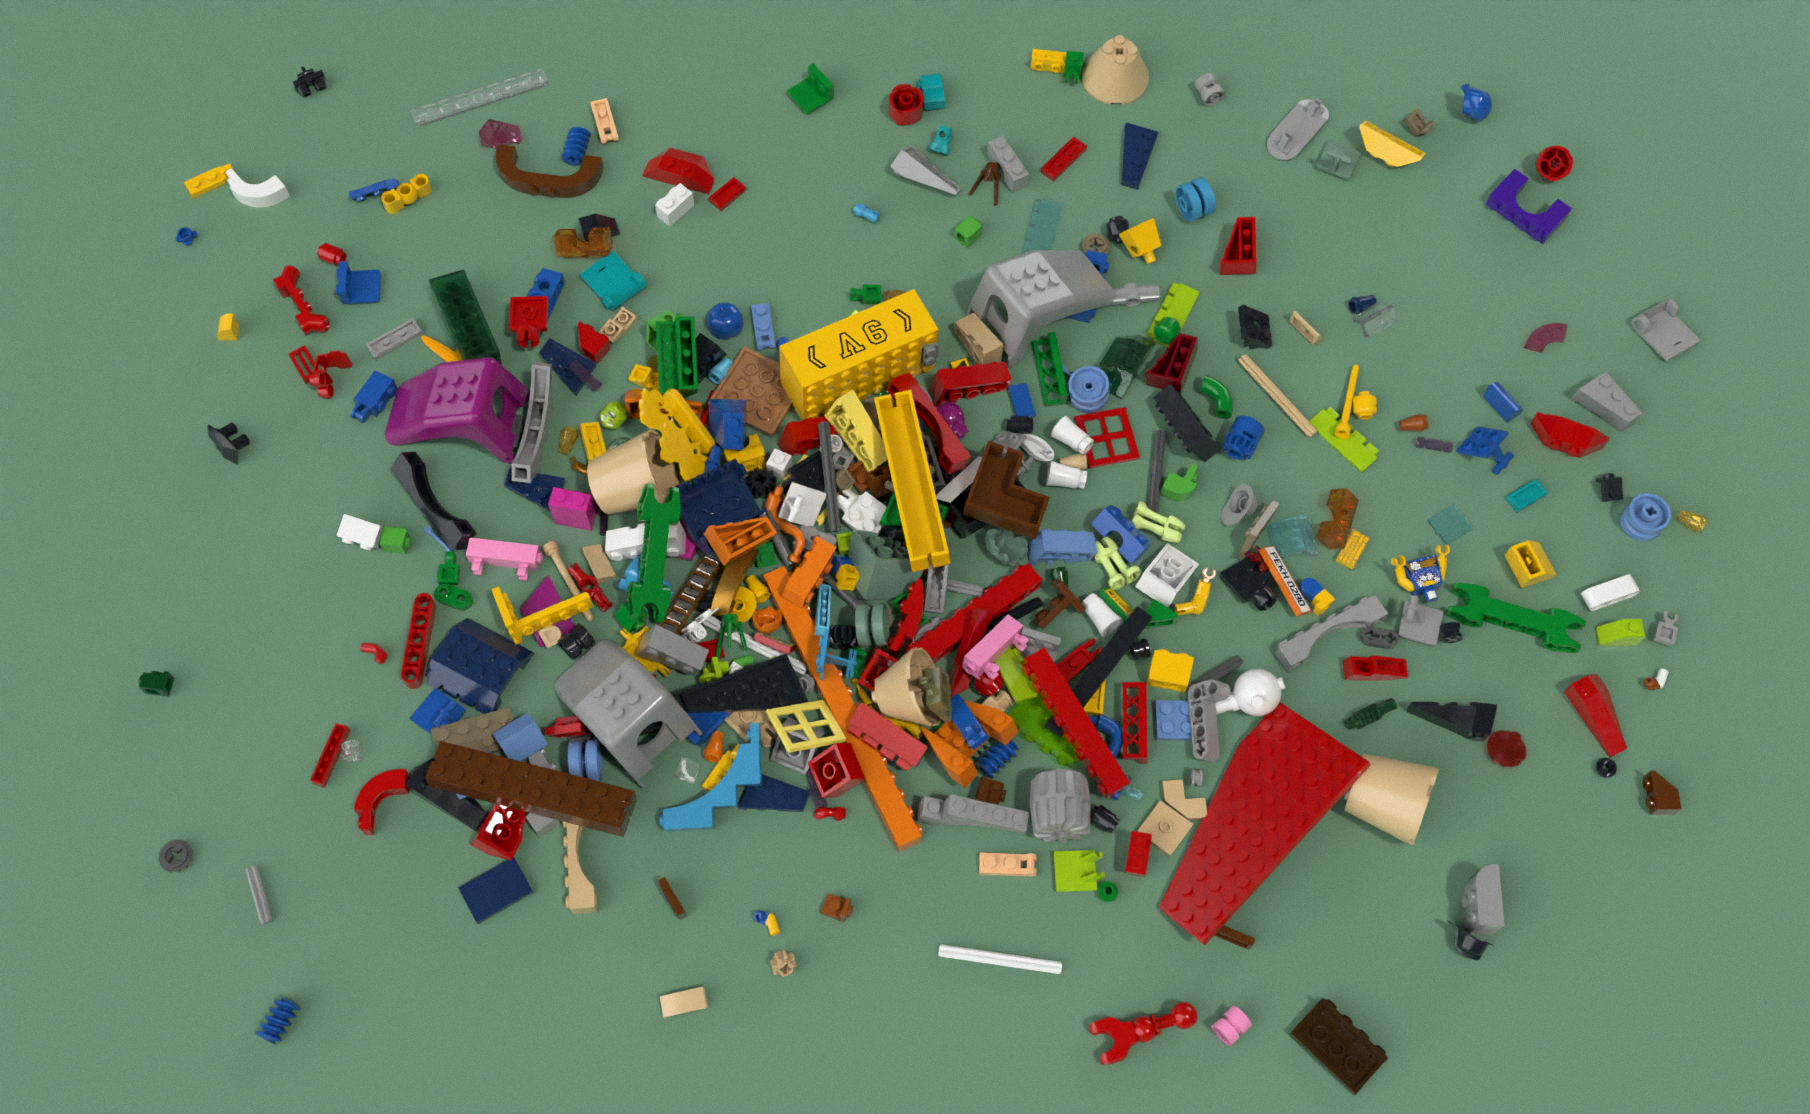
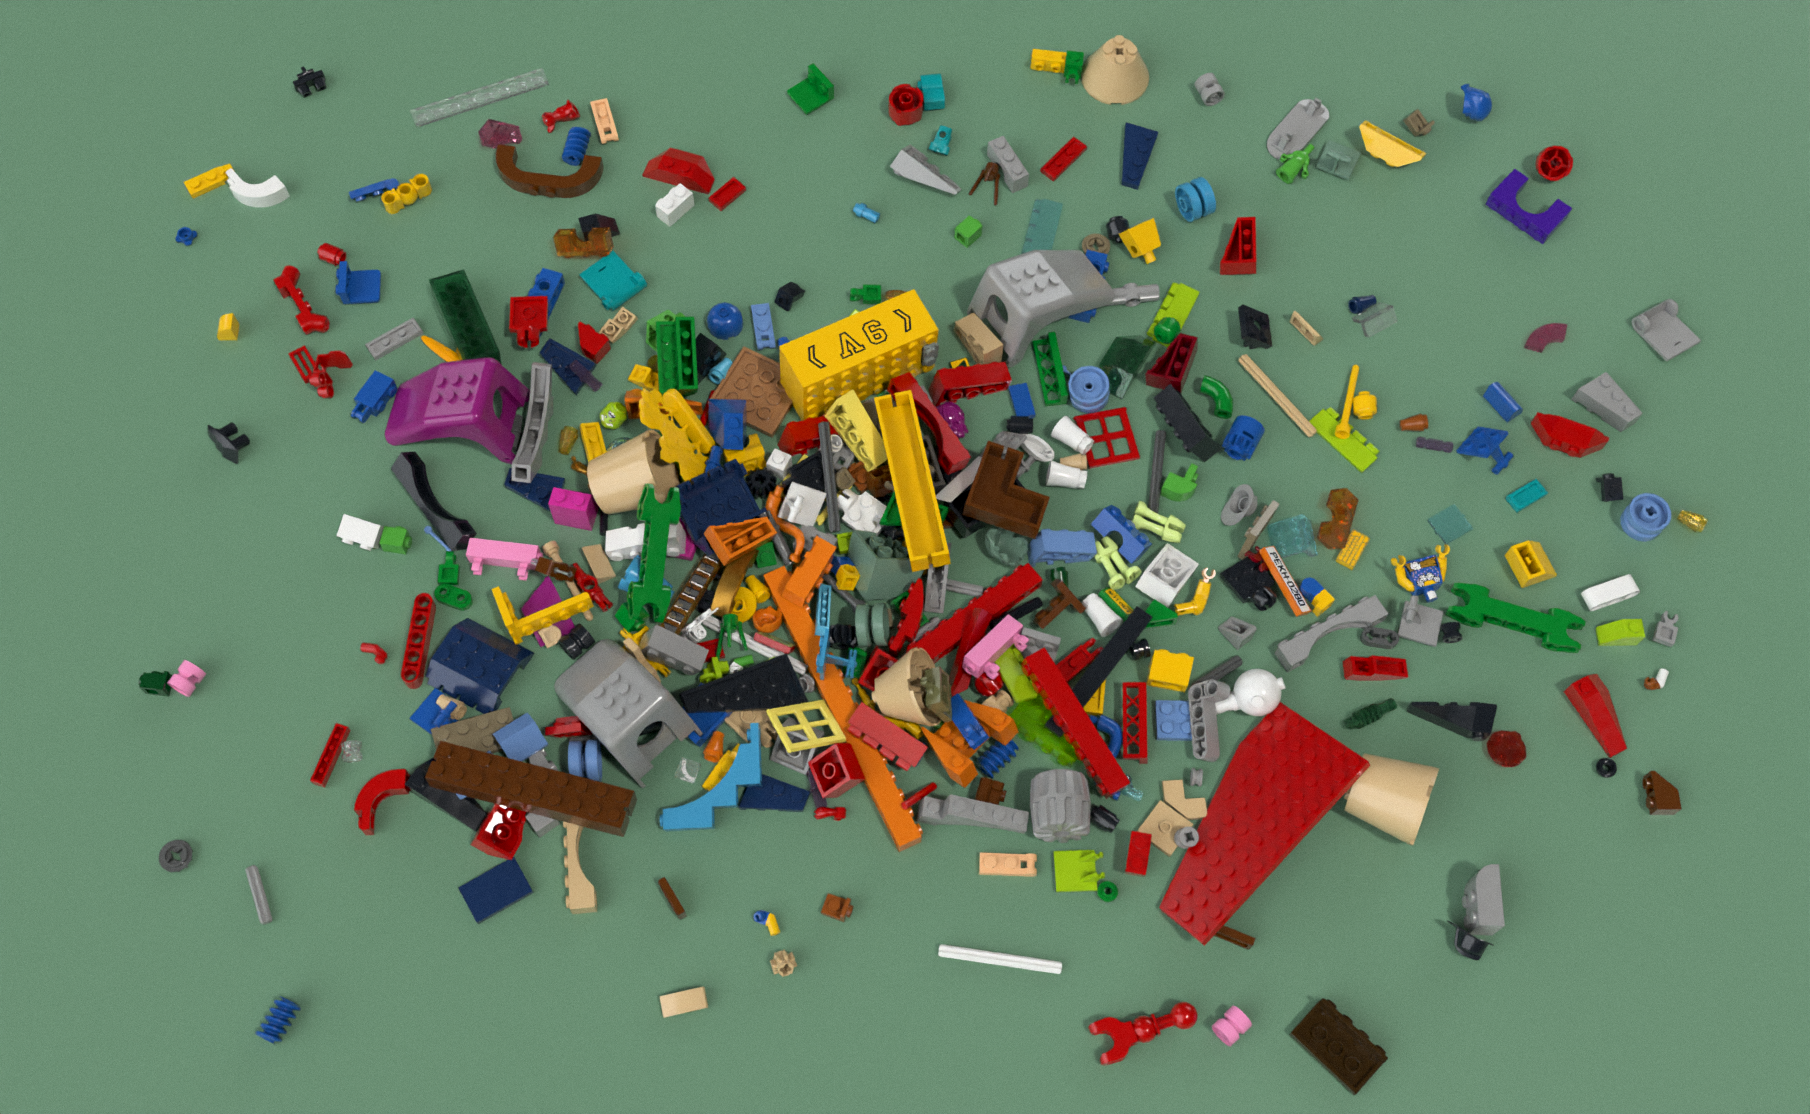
none -> bright pink wheel [167,660,206,697]
none -> tan cone [436,694,467,720]
none -> reddish brown piece [531,556,577,582]
none -> red animal [542,100,580,133]
none -> tan tile [623,637,661,683]
none -> black bracket [775,282,805,311]
none -> red piece [901,782,937,810]
none -> light grey wheel [1174,827,1199,849]
none -> light grey slope [1218,617,1257,650]
none -> bright green piece [1276,144,1314,184]

